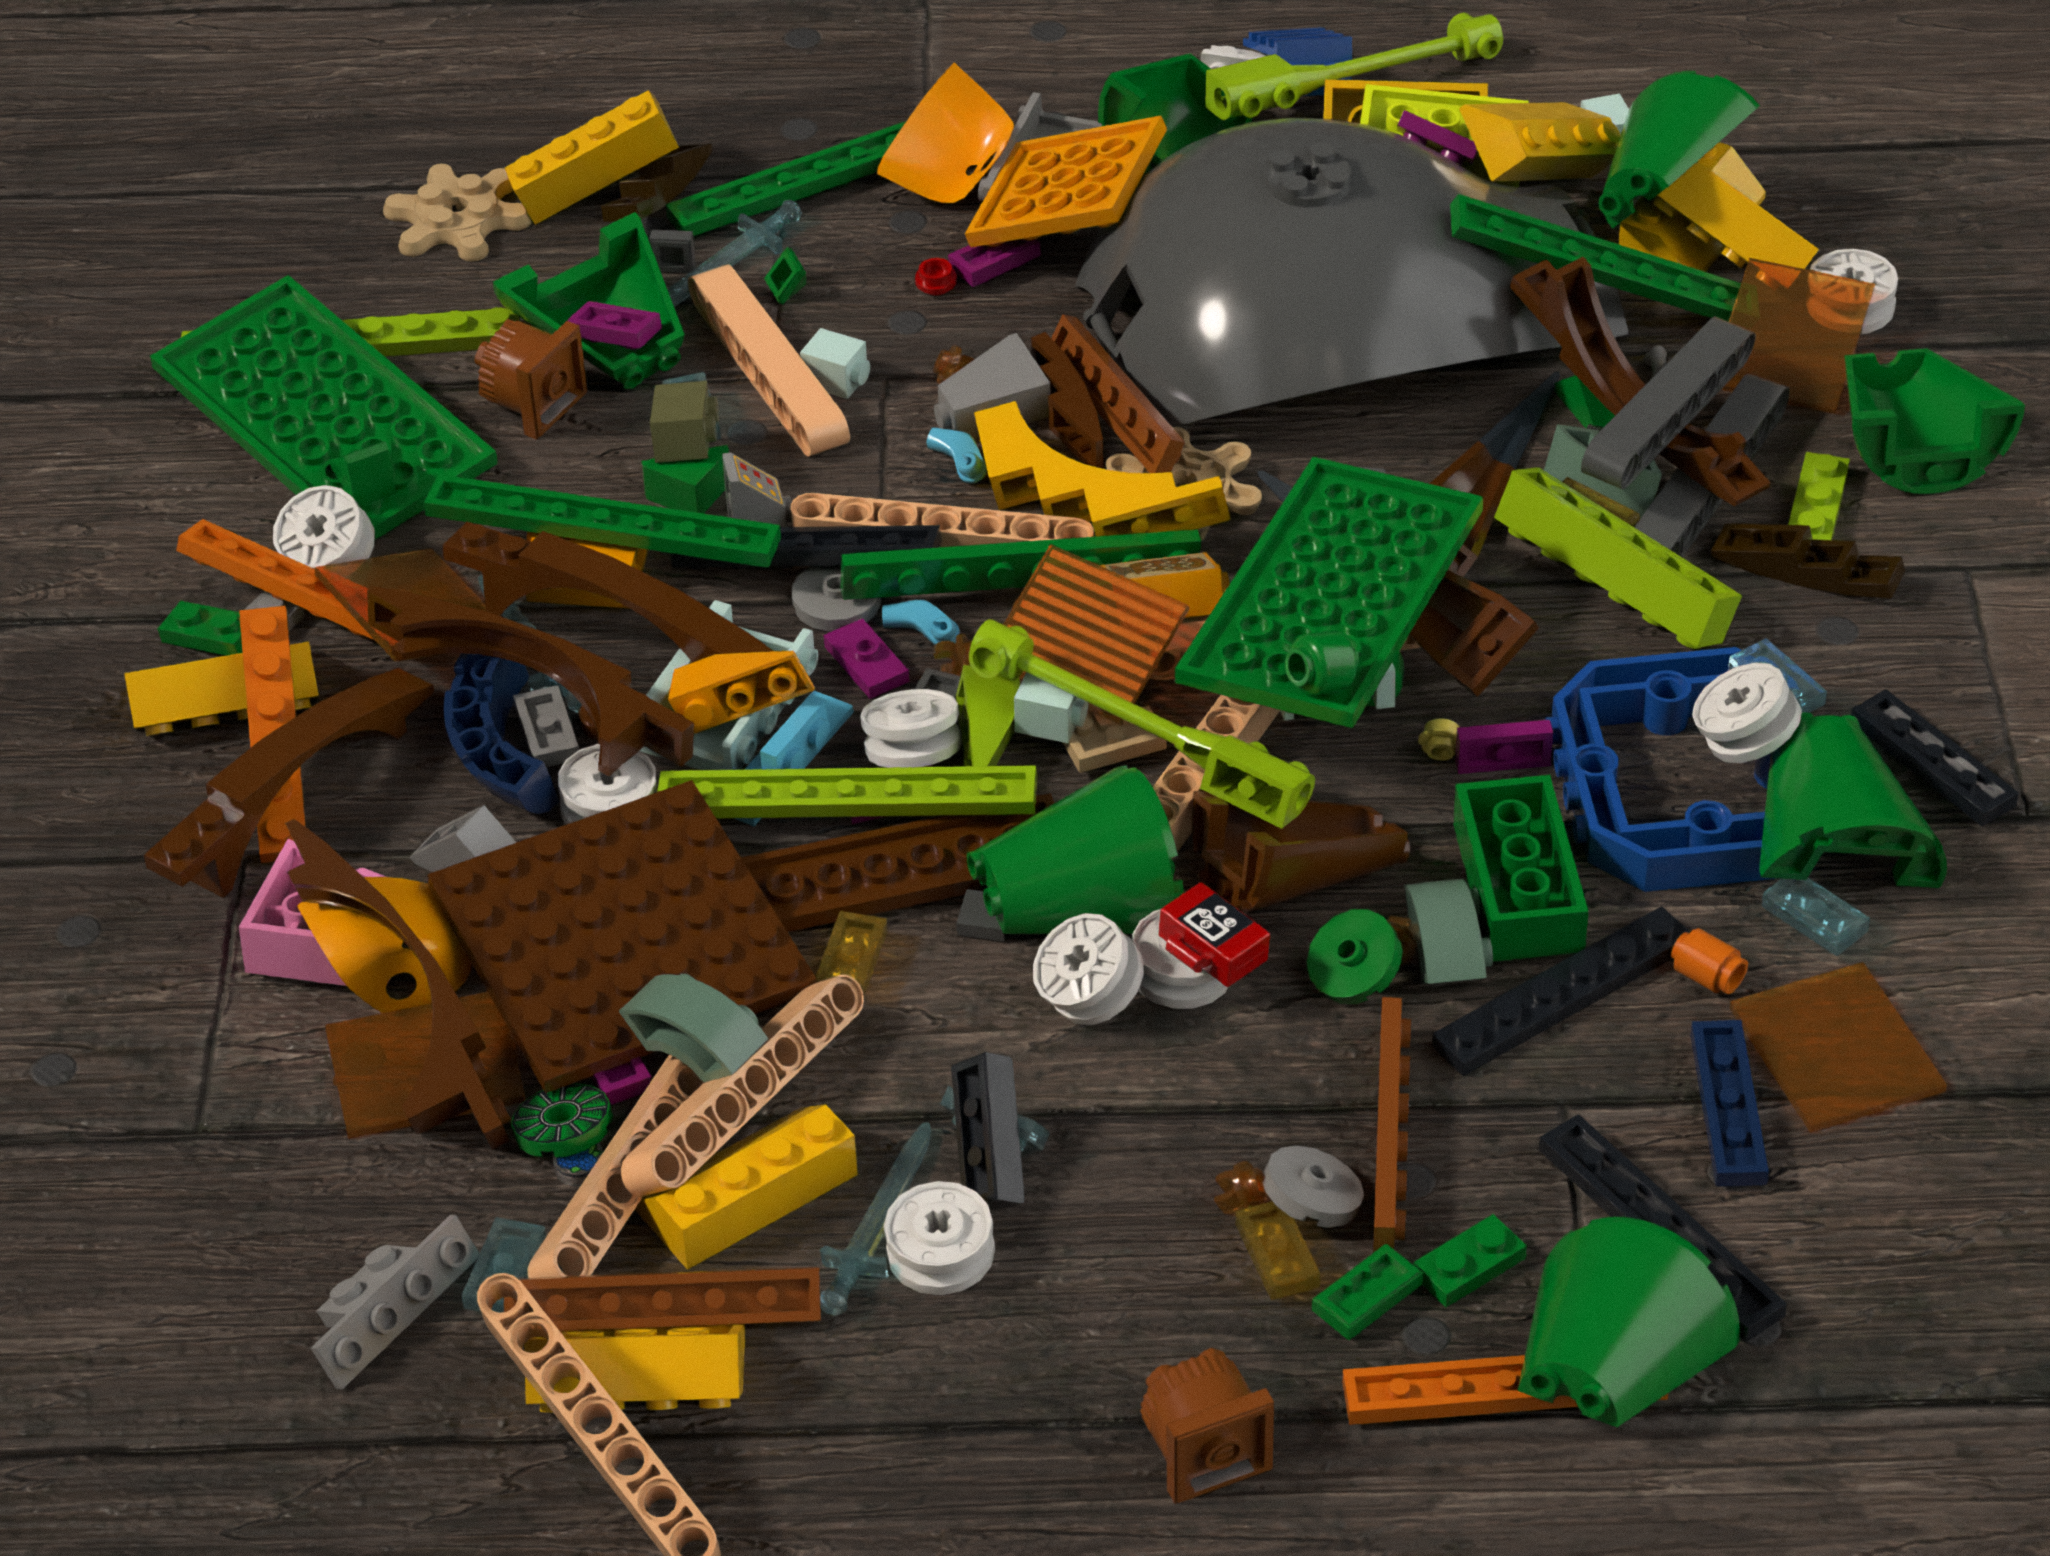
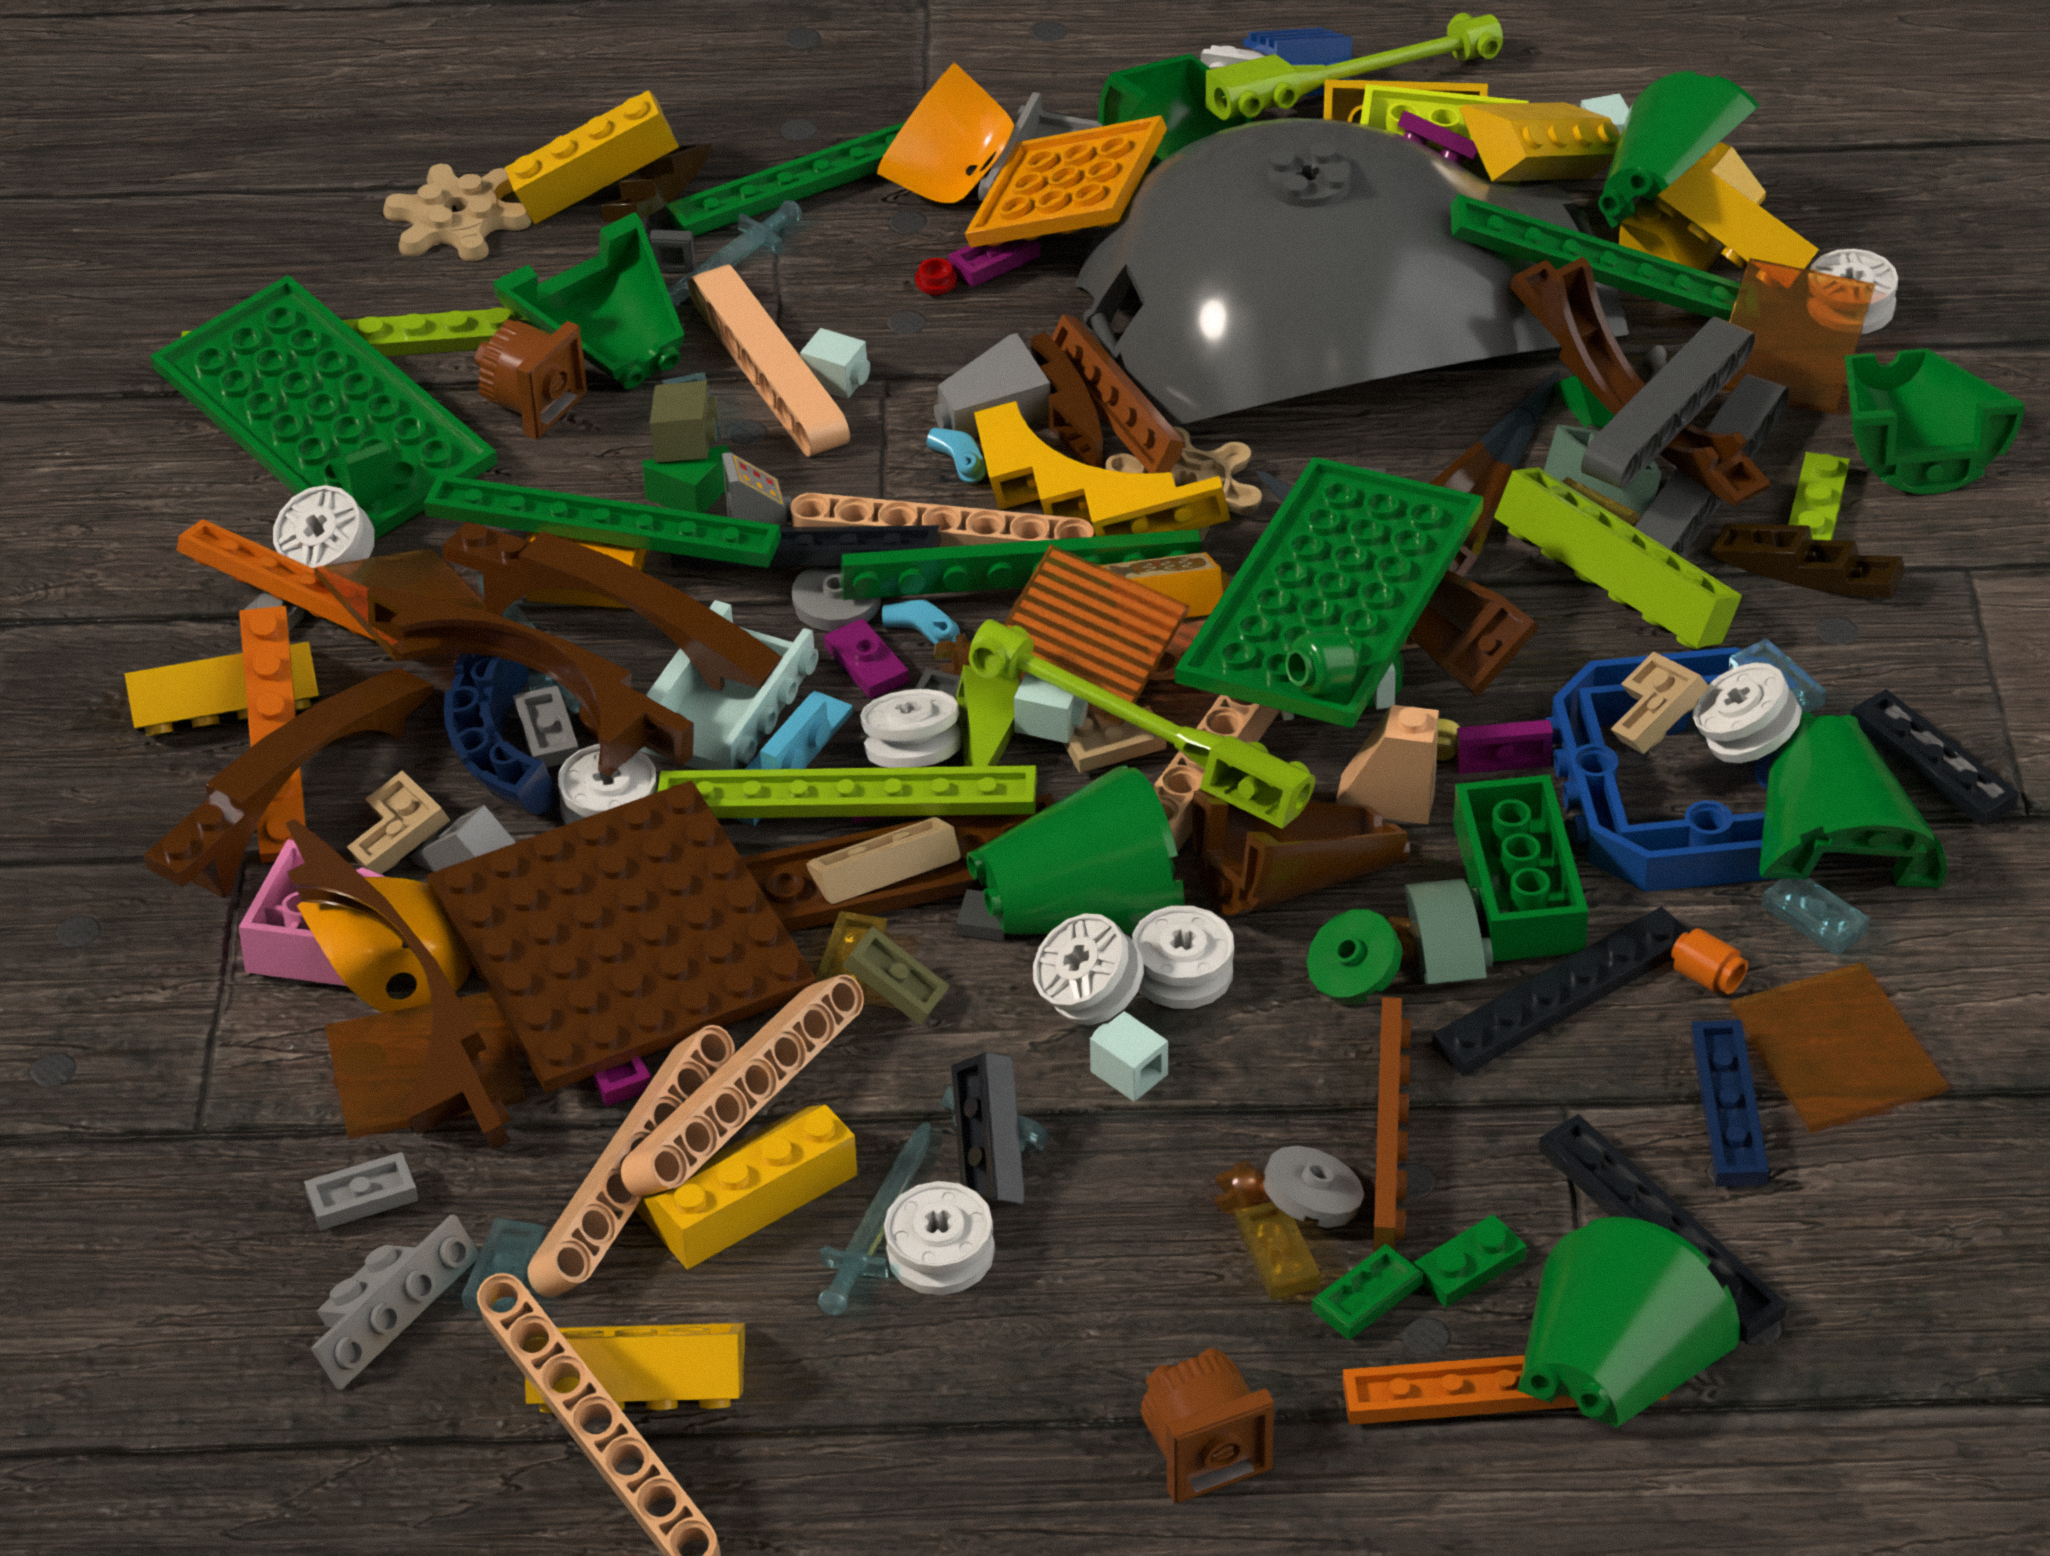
green plate [157,600,243,656] -> none
dark orange plate [504,1267,821,1331] -> none
tile [511,1083,613,1157] -> none
tile [553,1143,603,1186] -> none
magenta plate [567,301,662,349] -> none
sand green brick [619,974,769,1083] -> none
light orange slope [668,651,815,734] -> none
green slope [764,247,806,304] -> none
clear orange plate [933,345,975,384] -> none
red piece [1158,882,1271,987] -> none
none -> light grey plate [304,1152,418,1231]
none -> tan plate [347,771,450,874]
none -> tan slope [806,817,961,904]
none -> olive plate [842,926,950,1025]
none -> light aqua brick [1090,1011,1168,1102]
none -> light nougat slope [1336,705,1439,825]
none -> tan plate [1611,651,1710,754]

